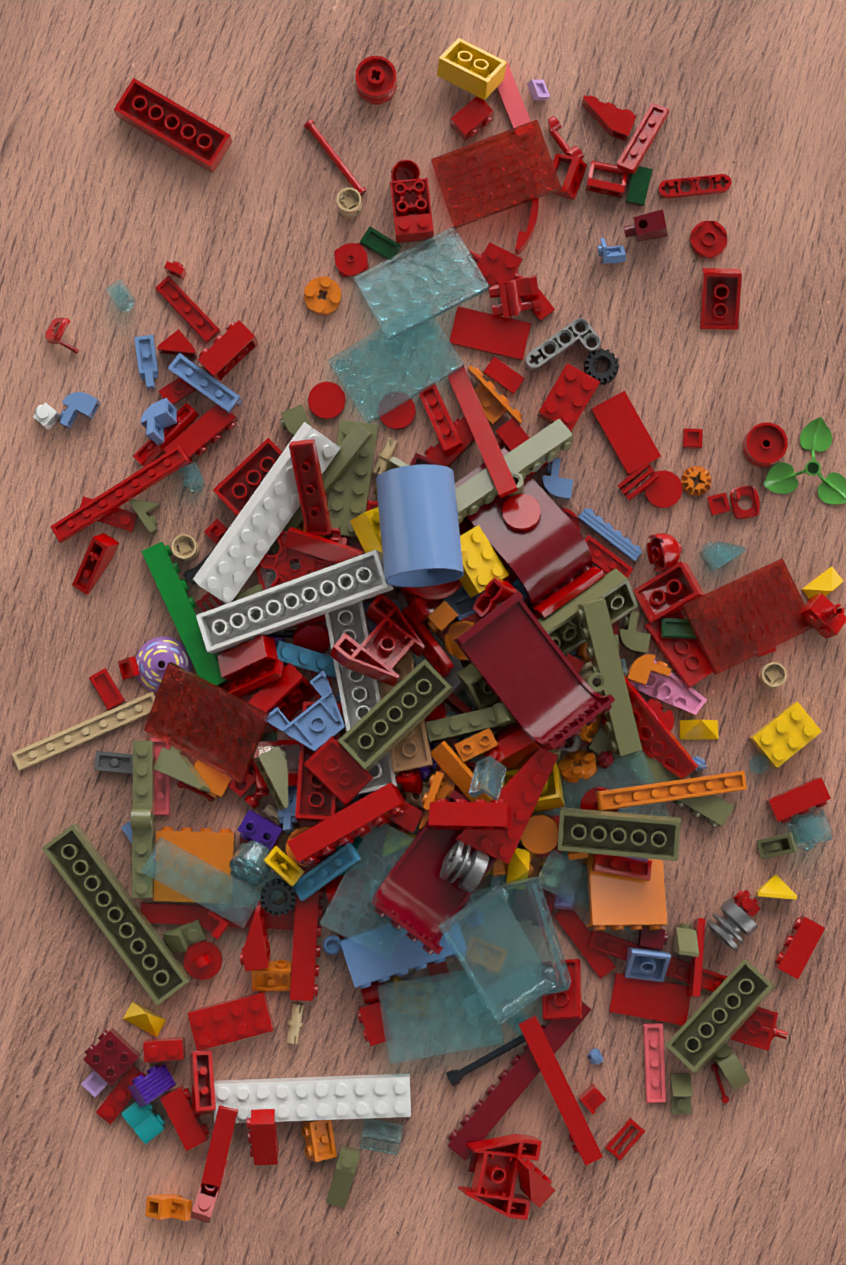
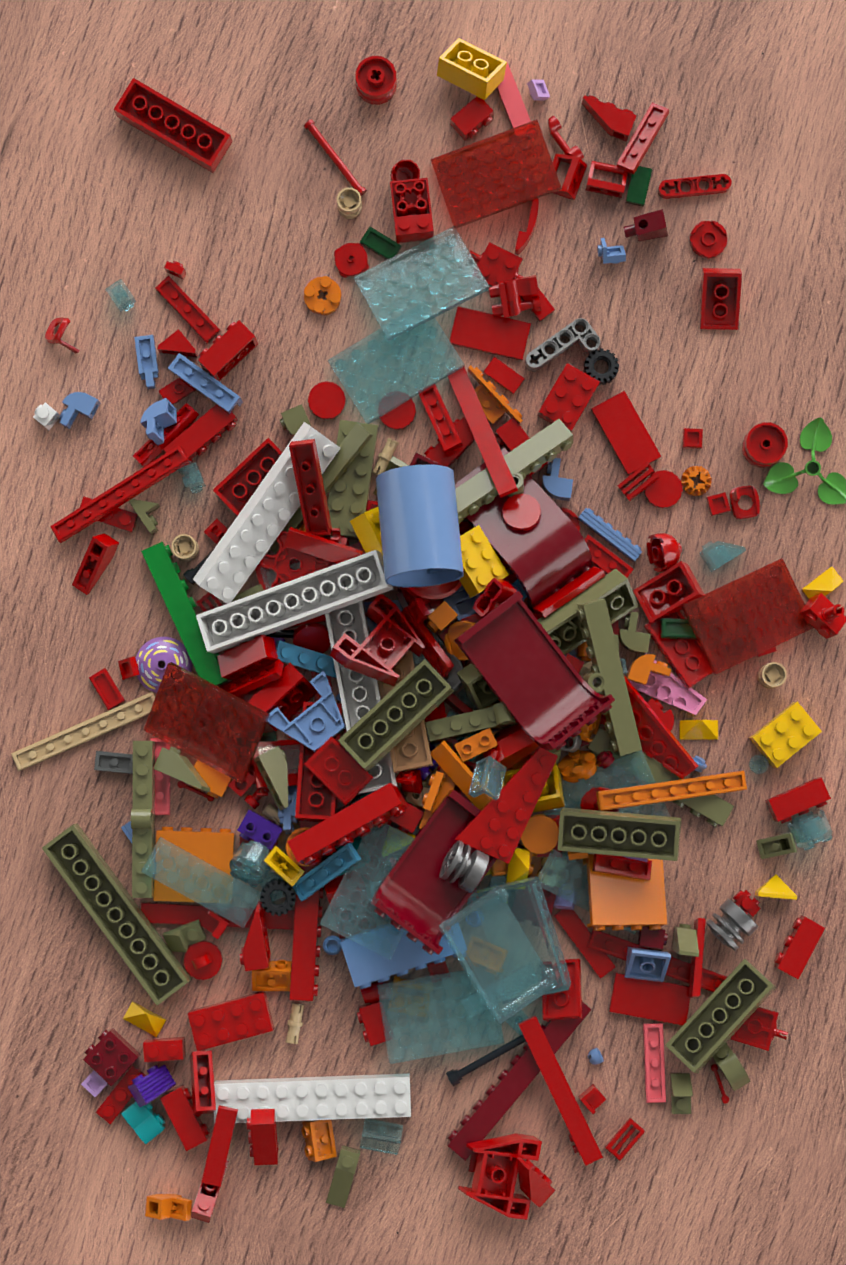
red brick [428,799,512,830] -> none

